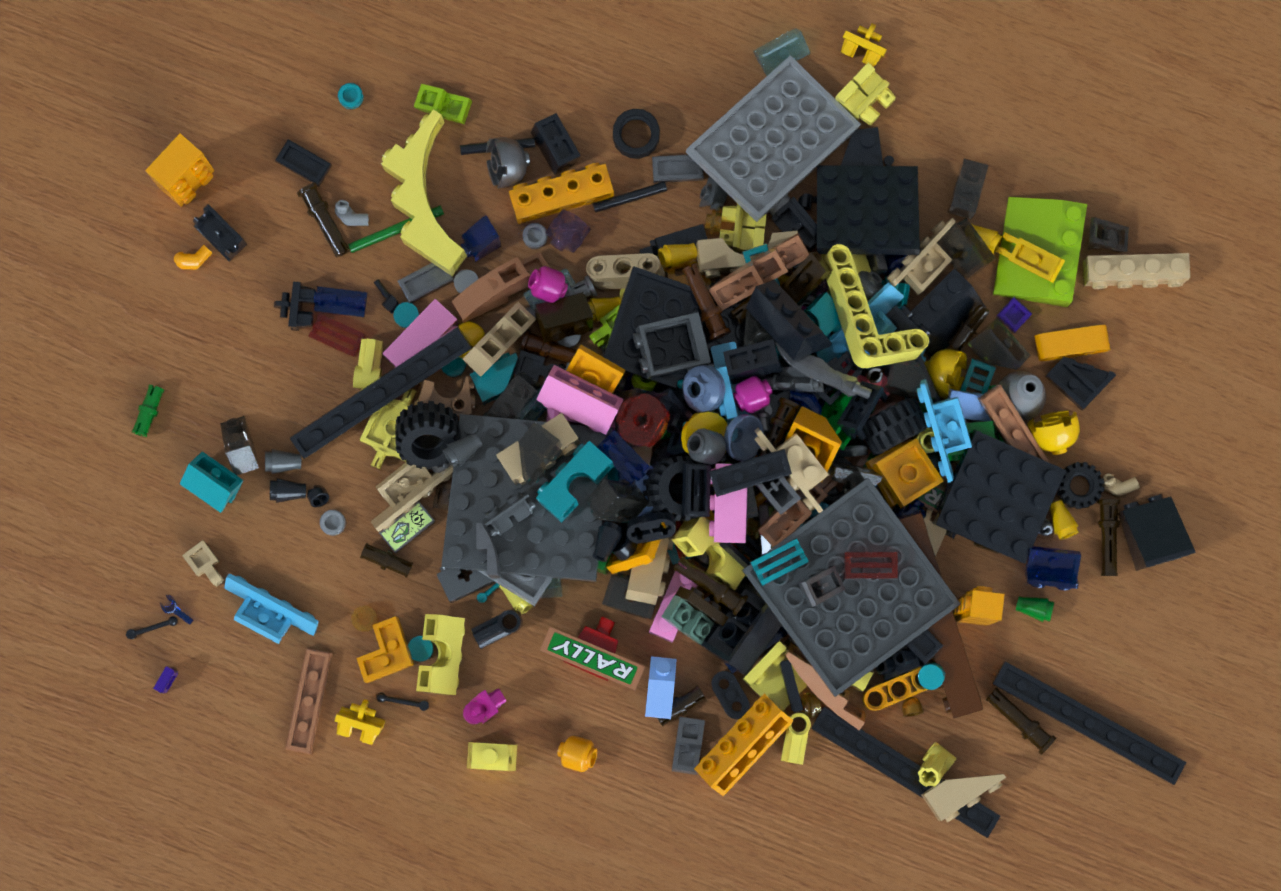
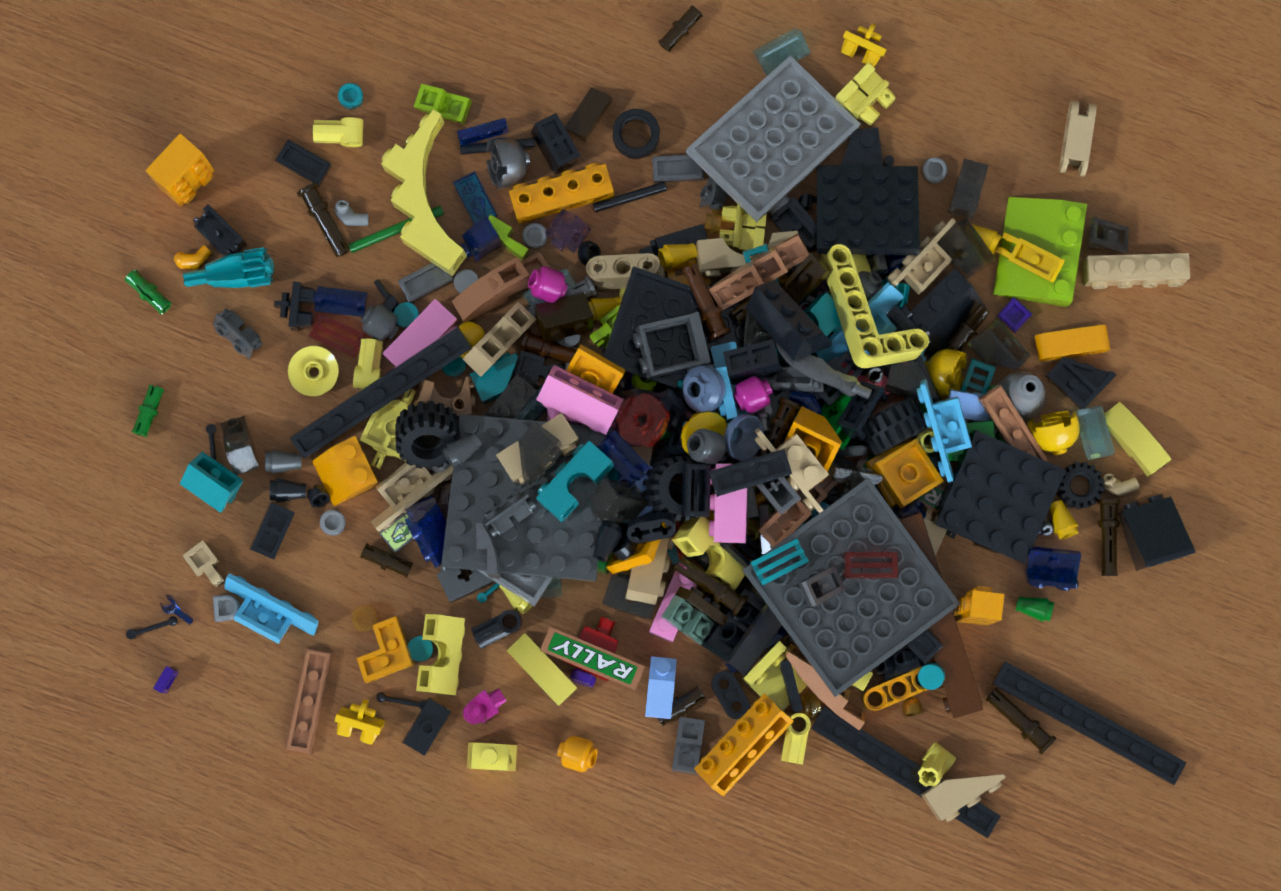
none -> green pin [124,269,172,315]
none -> teal piece [183,247,274,288]
none -> black hinge [206,424,216,460]
none -> dark grey hinge [213,309,263,359]
none -> light grey tile [213,595,240,622]
none -> black hinge [249,502,295,560]
none -> light yellow dish [288,346,339,396]
none -> light orange slope [312,436,379,507]
none -> light yellow piece [313,117,364,147]
none -> dark grey head [360,304,399,341]
none -> black plate [402,698,451,756]
none -> clear blue slope [404,495,447,568]
none -> tile [452,171,498,228]
none -> clear blue tile [457,118,509,145]
none -> lime slope [488,215,529,260]
none -> light yellow slope [506,633,578,706]
none -> dark brown slope [565,87,612,142]
none -> dark purple tile [569,669,596,688]
none -> black plate [578,241,601,266]
none -> dark brown pin [658,5,703,53]
none -> light grey tile [922,157,948,184]
none -> tan piece [1059,100,1097,177]
none -> clear light blue slope [1075,406,1115,460]
none -> light yellow slope [1099,402,1171,477]

